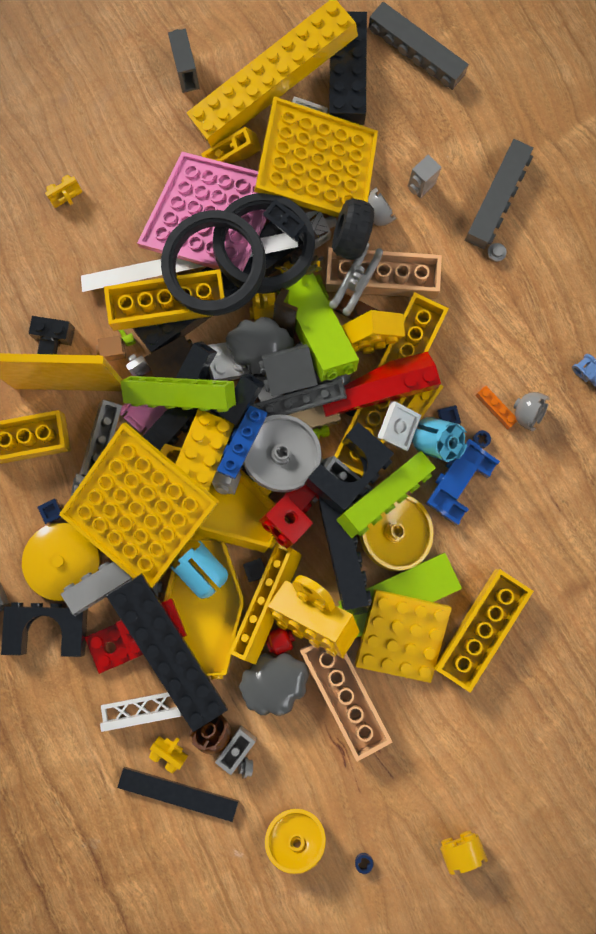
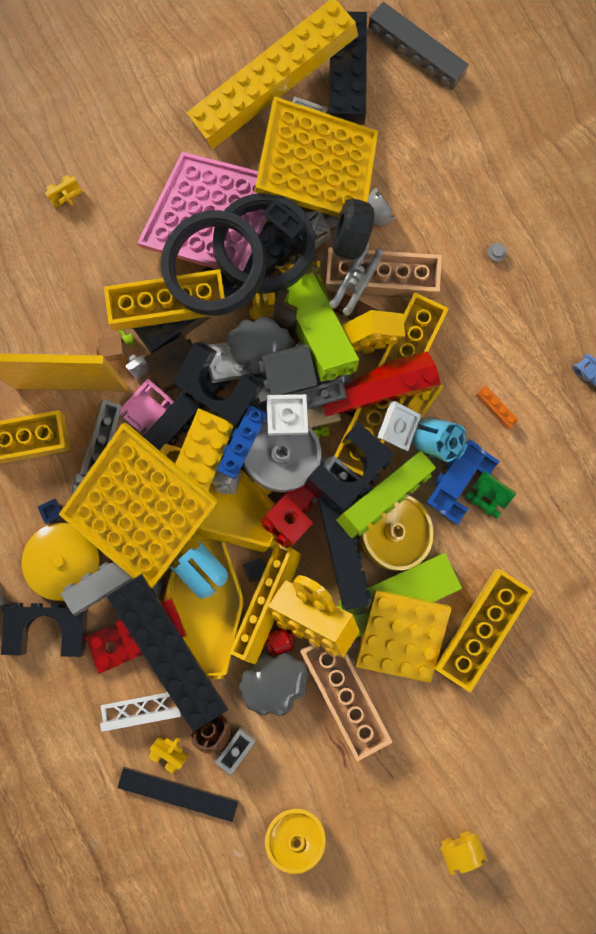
black brick [28,316,75,355] -> none
white sticker [81,233,298,292] -> none
lime brick [120,376,236,412] -> none
dark grey brick [168,28,200,93] -> none
yellow slope [201,127,262,164] -> none
light grey plate [238,757,253,779] -> none
dark blue bush [355,853,373,874] -> none
light grey brick [408,155,442,198] -> none
dark blue tile [437,405,461,424] -> none
dark grey brick [465,139,534,249] -> none
dark blue bush [472,430,491,449] -> none
light grey cylinder [514,392,550,431] -> none
none -> white plate [267,394,308,436]
none -> green plate [465,470,516,519]

